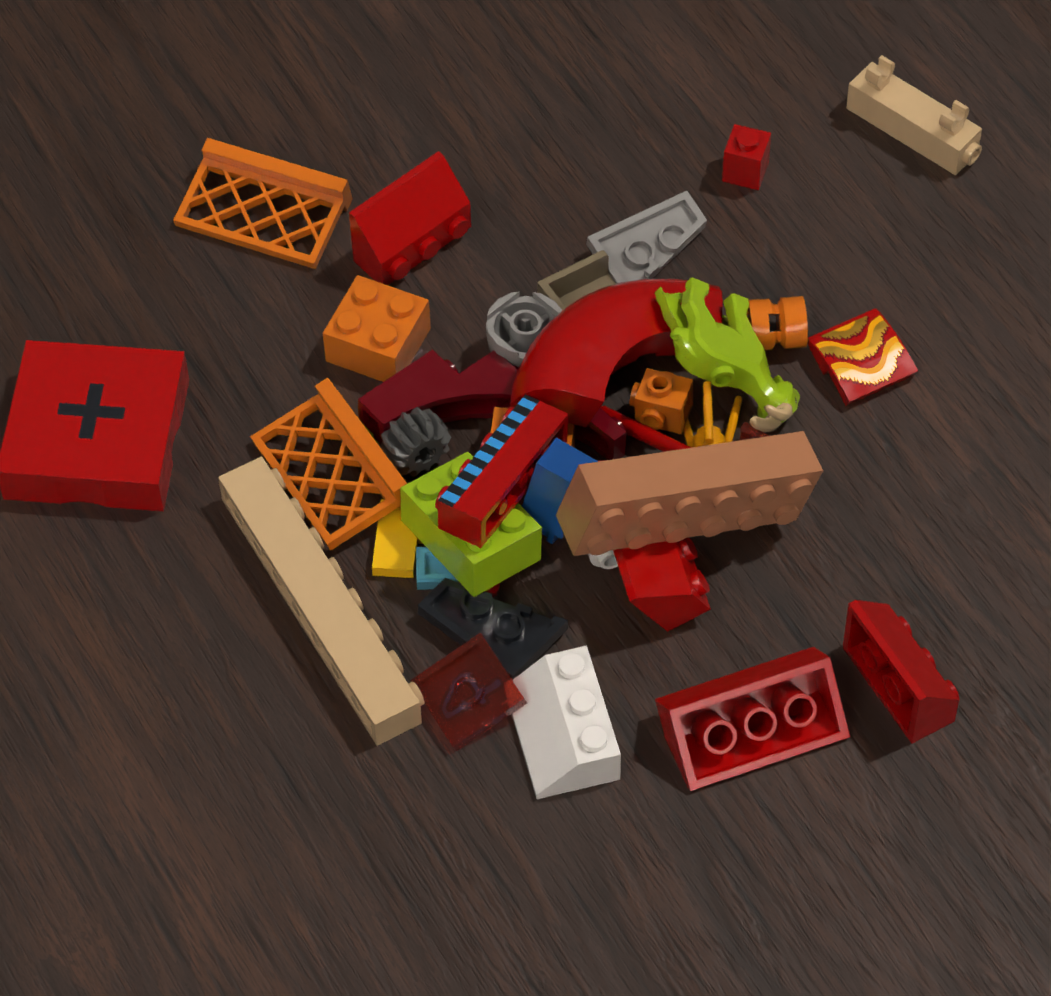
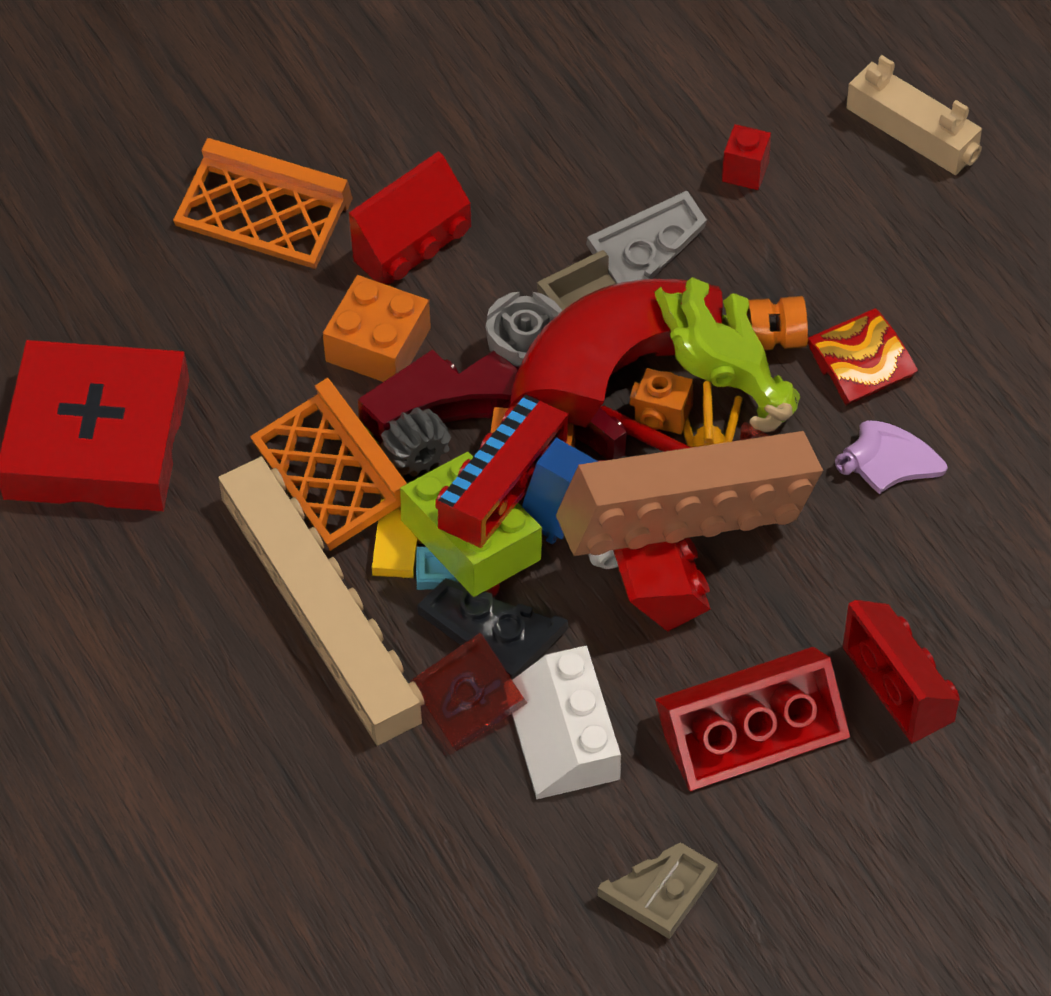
none -> dark tan wing [598,842,718,939]
none -> lavender arm [835,421,947,494]

